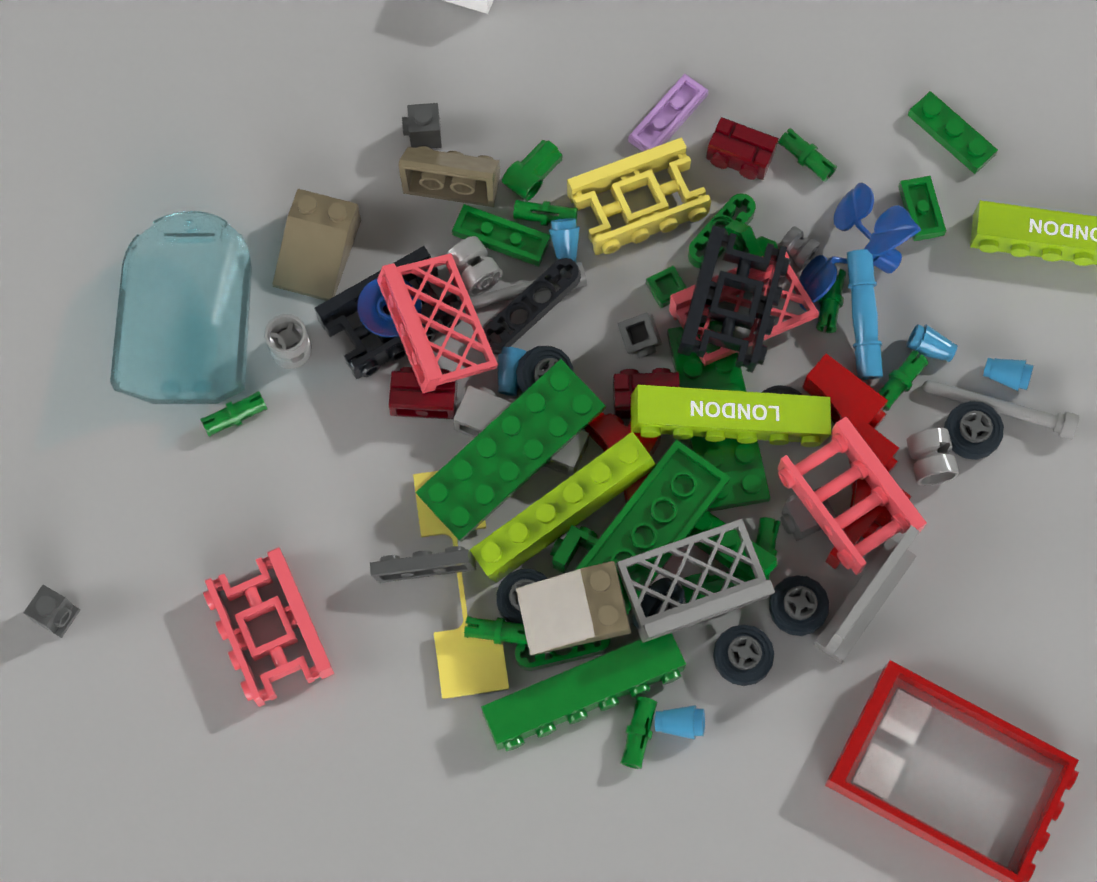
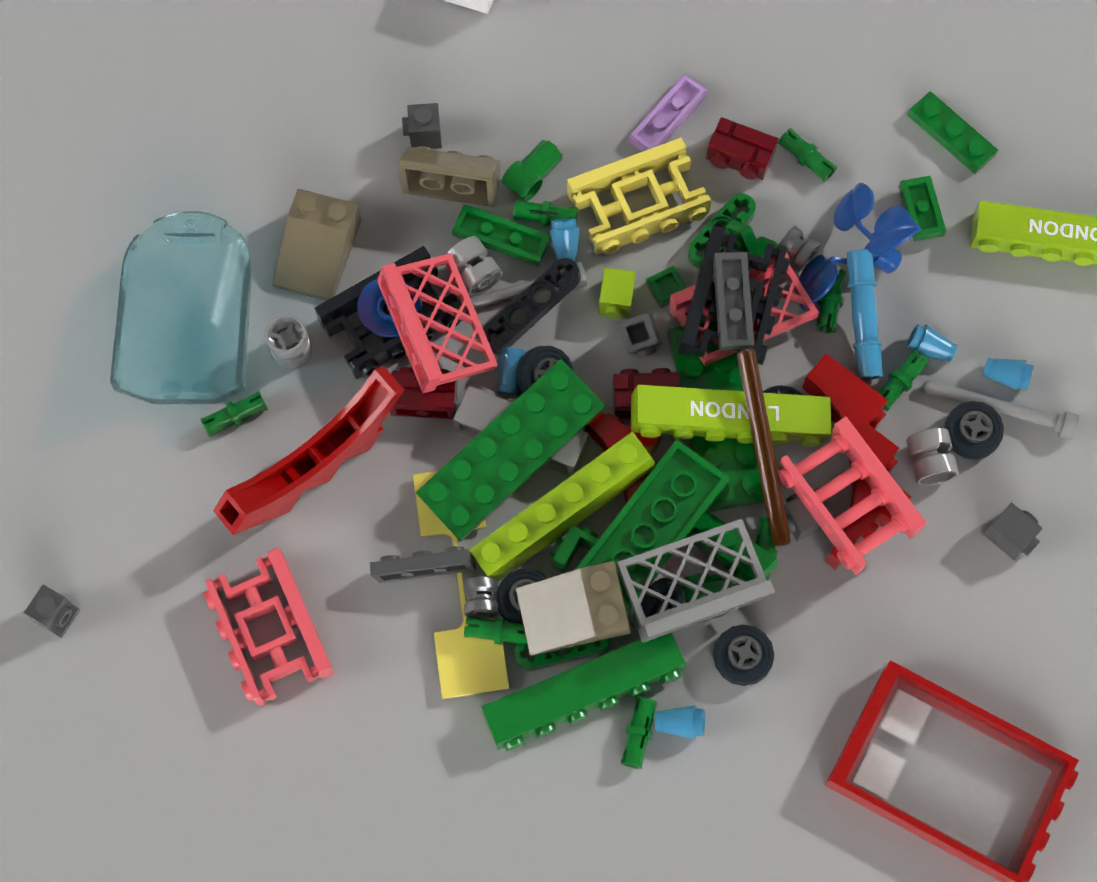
black wheel [769,575,830,636] -> none
light grey fence [814,525,920,664] -> none
none -> red arch [213,366,404,535]
none -> flat silver wheel [463,577,498,619]
none -> lime brick [599,267,636,320]
none -> dark grey plate [713,252,754,350]
none -> reddish brown axle [737,349,791,546]
none -> dark grey brick [983,502,1043,560]

